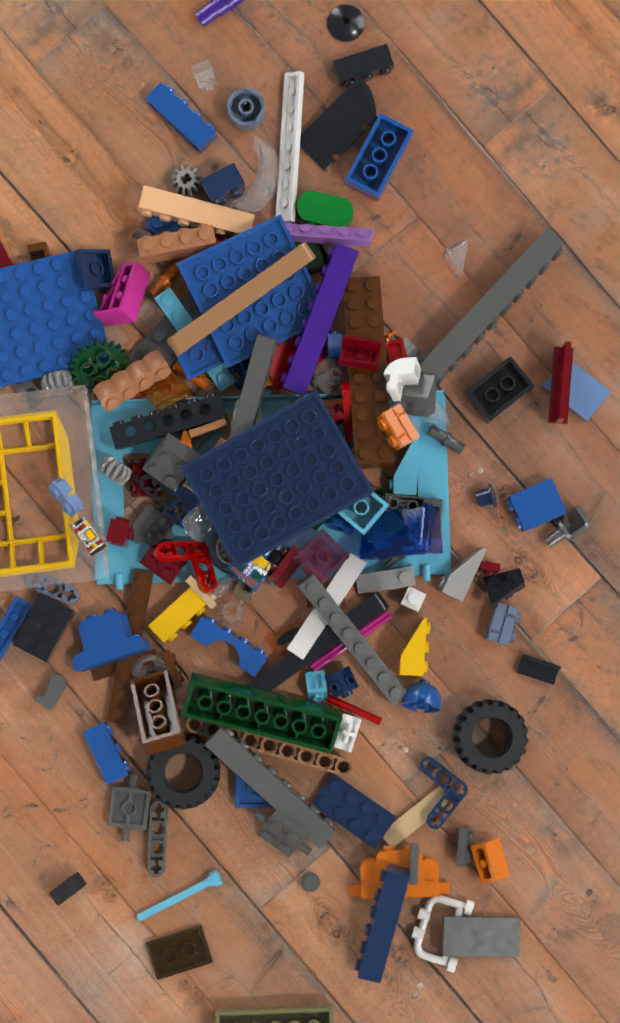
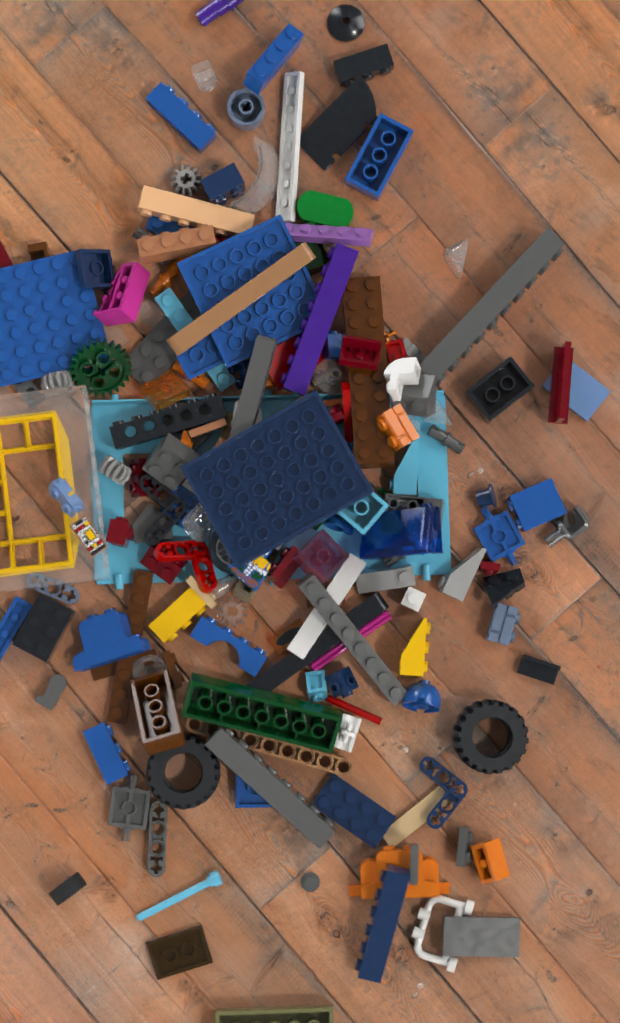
nougat brick [93,350,172,411] -> none
dark grey plate [254,810,312,857] -> none
none -> blue brick [243,23,304,95]
none -> blue plate [473,506,526,567]

